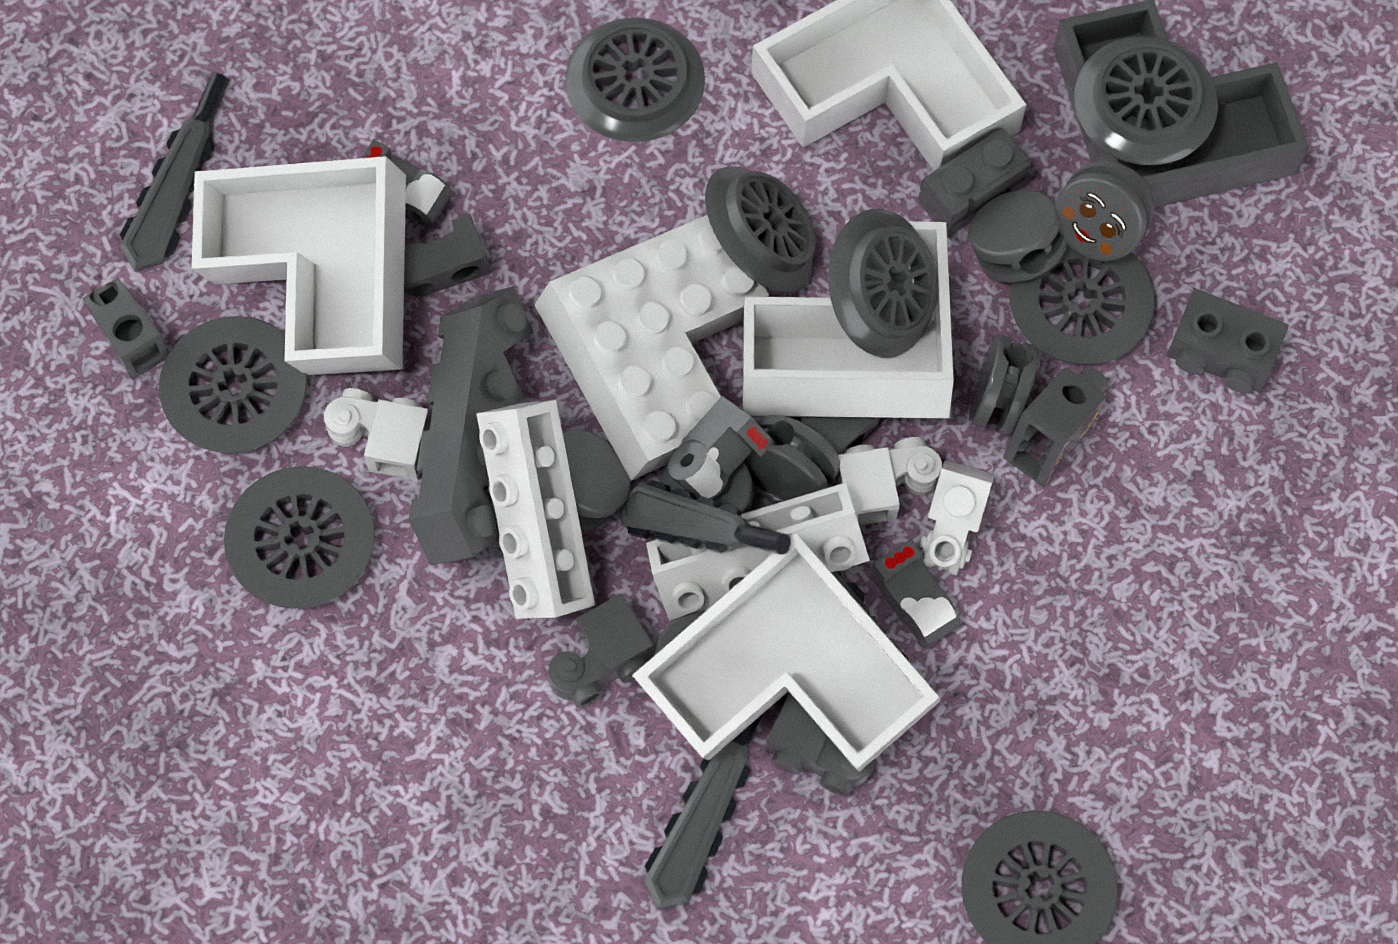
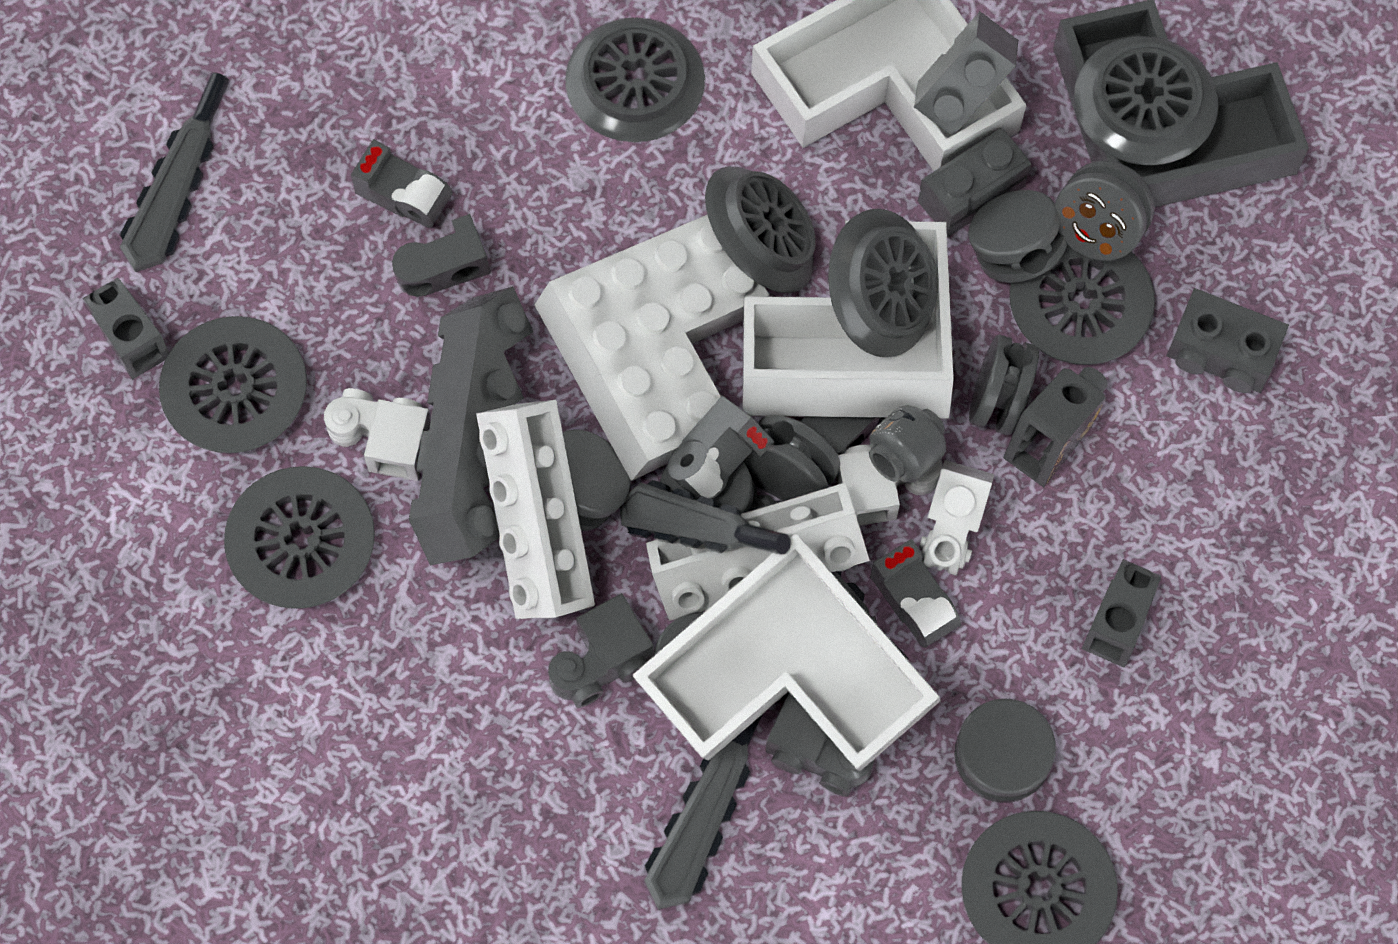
white piece [192,156,406,375] -> none
none -> dark grey head [869,405,946,483]
none -> dark grey brick [914,11,1019,135]
none -> dark grey head [954,699,1056,803]
none -> dark grey leg [1081,559,1161,668]

